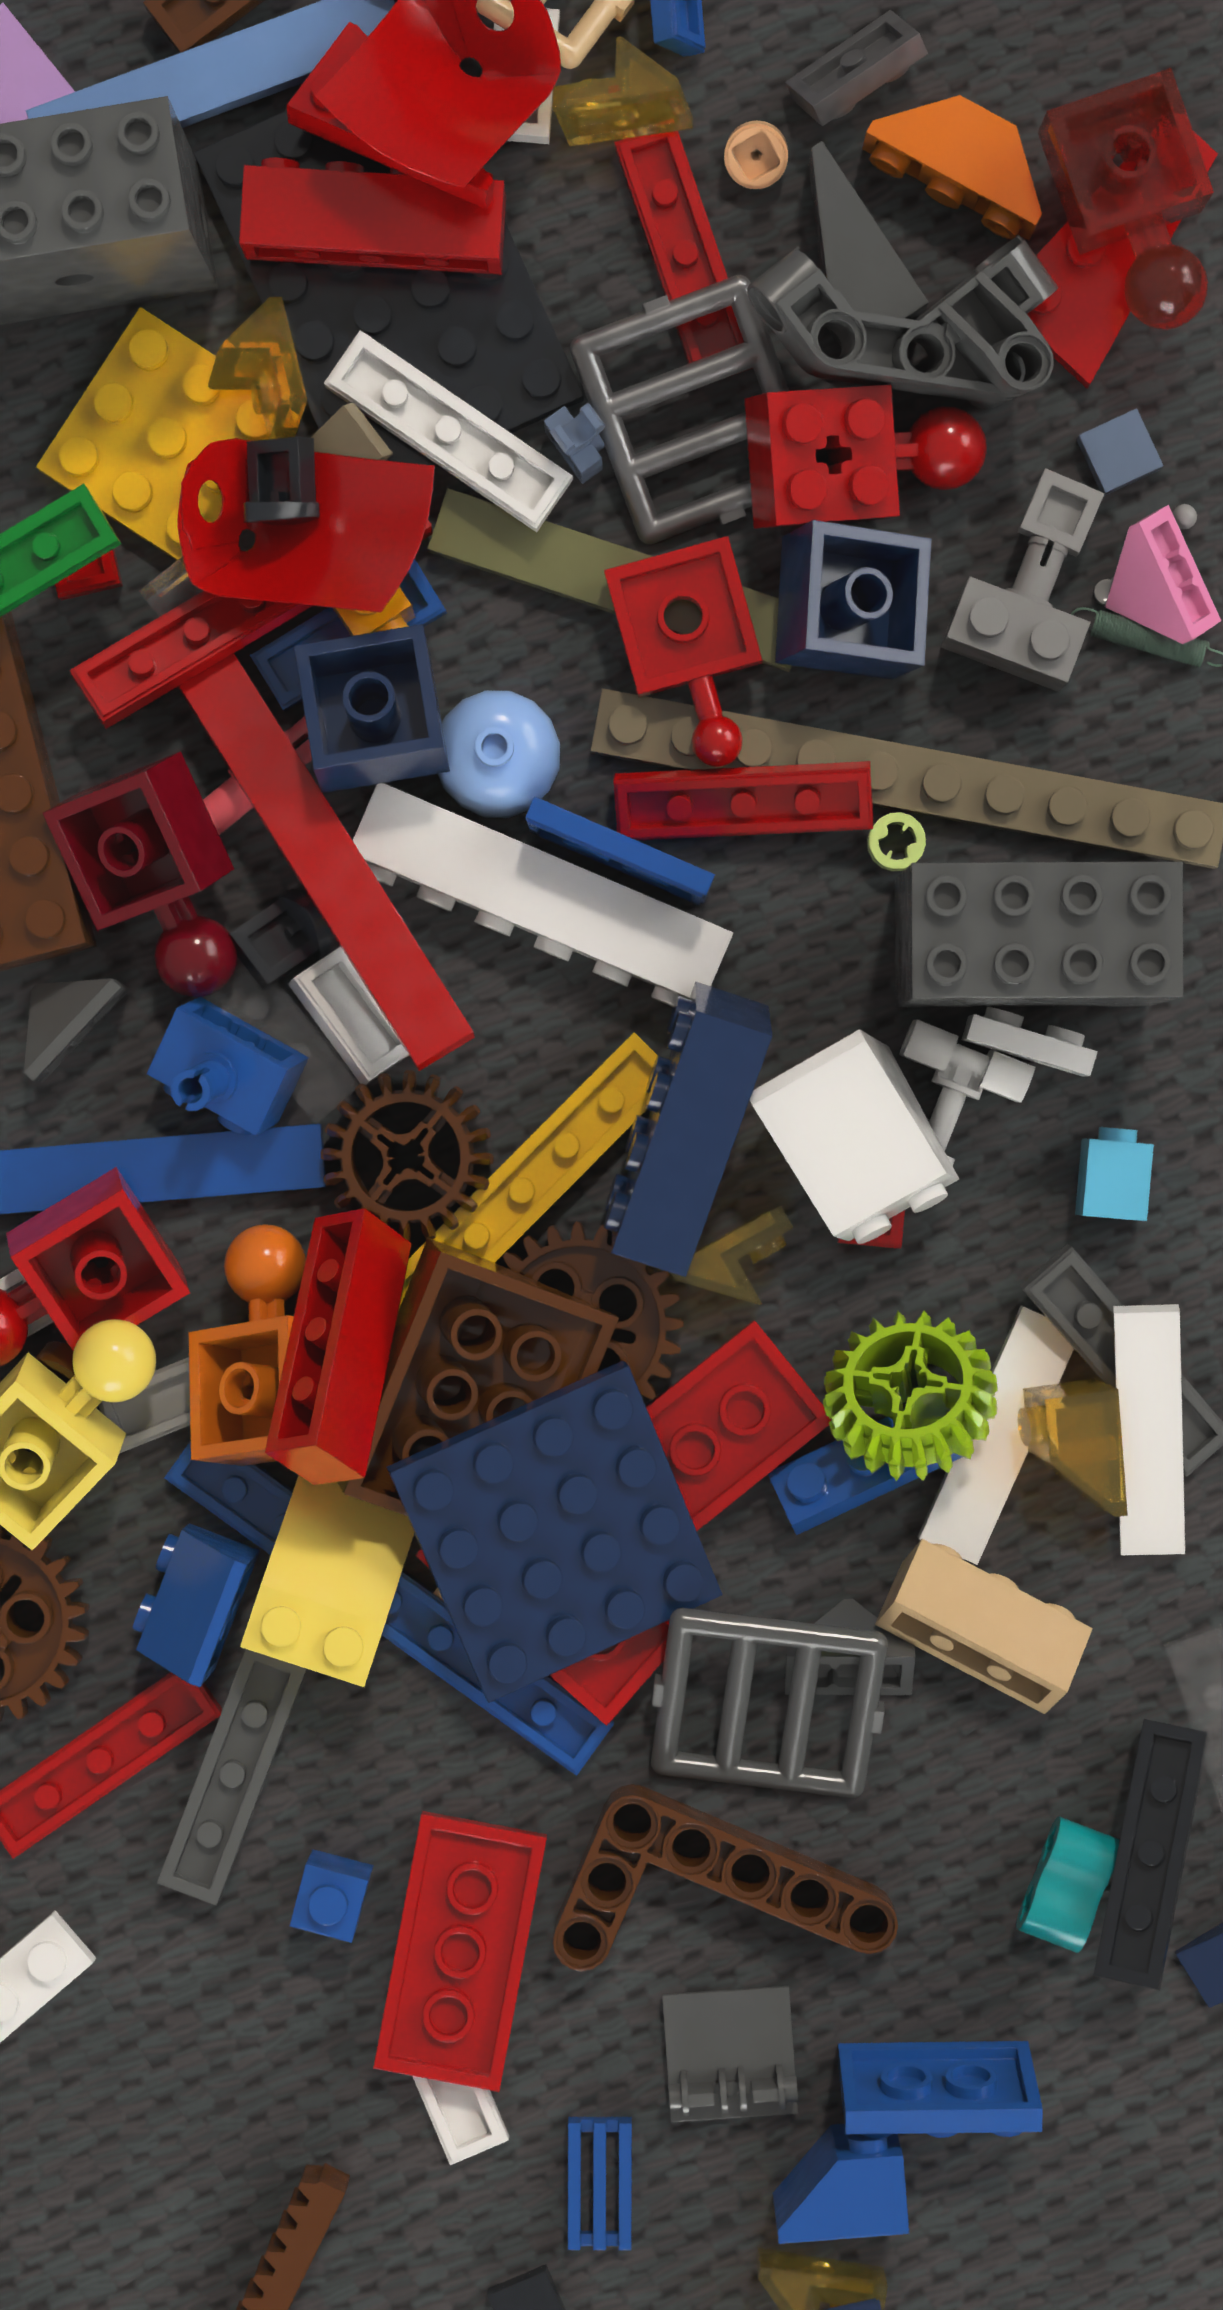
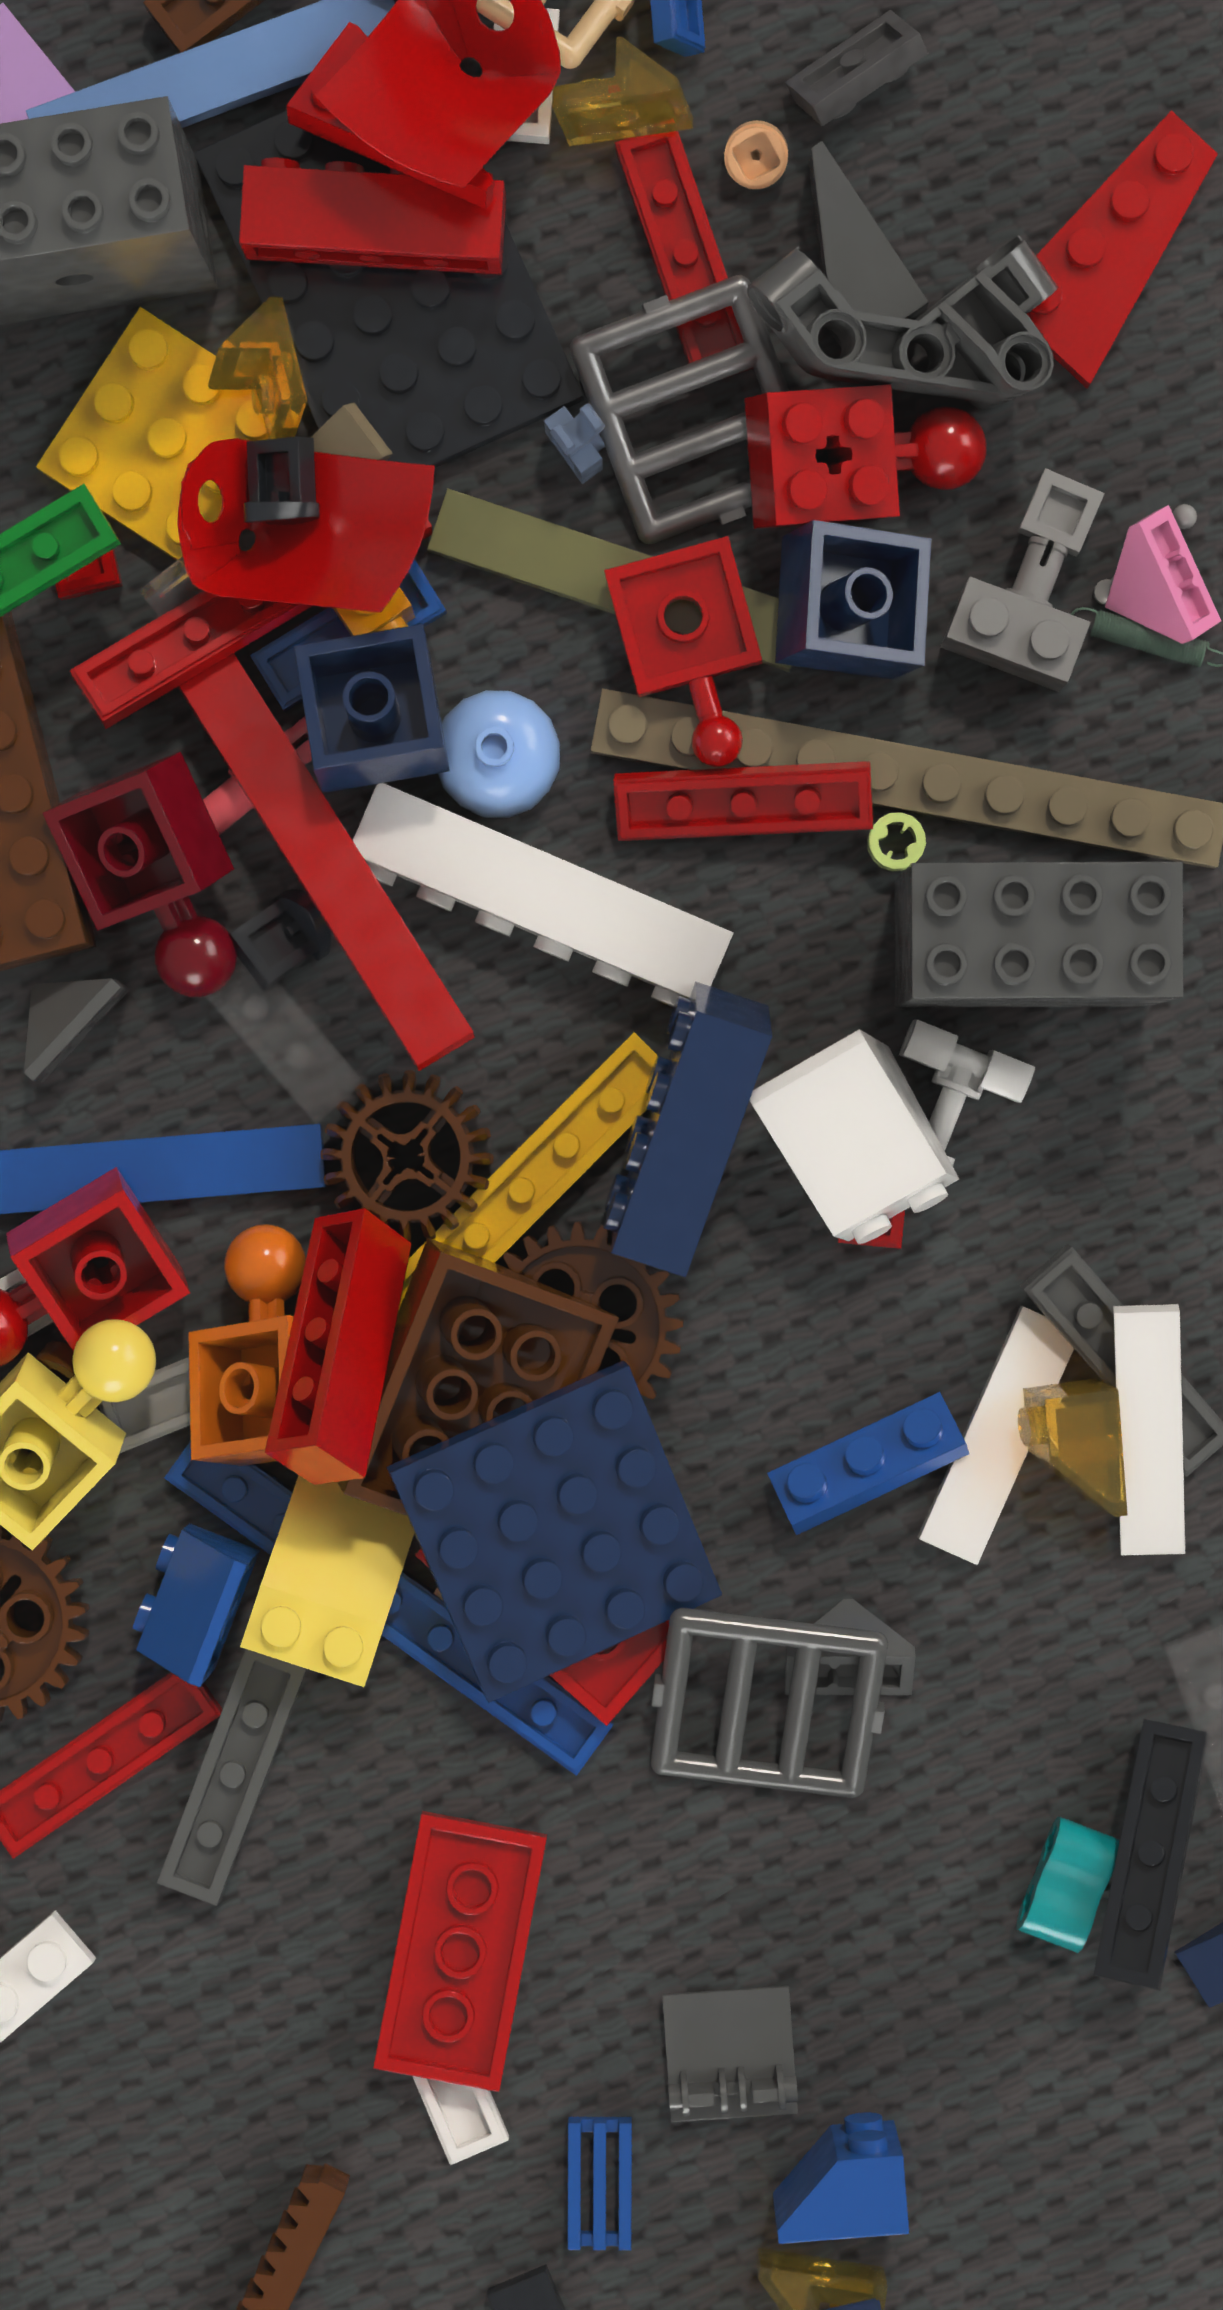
blue brick [147,997,309,1136] -> none
white tile [288,946,409,1085] -> none
blue brick [290,1849,374,1943] -> none
white tile [324,330,573,532] -> none
blue tile [525,796,715,906] -> none
reddish brown beam [553,1784,898,1971] -> none
red plate [646,1320,831,1531] -> none
clear yellow slope [671,1204,793,1305] -> none
lime gear [823,1311,998,1481] -> none
blue plate [838,2041,1043,2138] -> none
orange slope [862,95,1042,240] -> none
tan brick [875,1539,1093,1714] -> none
white plate [961,1006,1098,1077] -> none
clear red brick [1038,68,1214,330] -> none
medium azure brick [1075,1127,1154,1221] -> none
sand blue tile [1076,408,1163,497] -> none

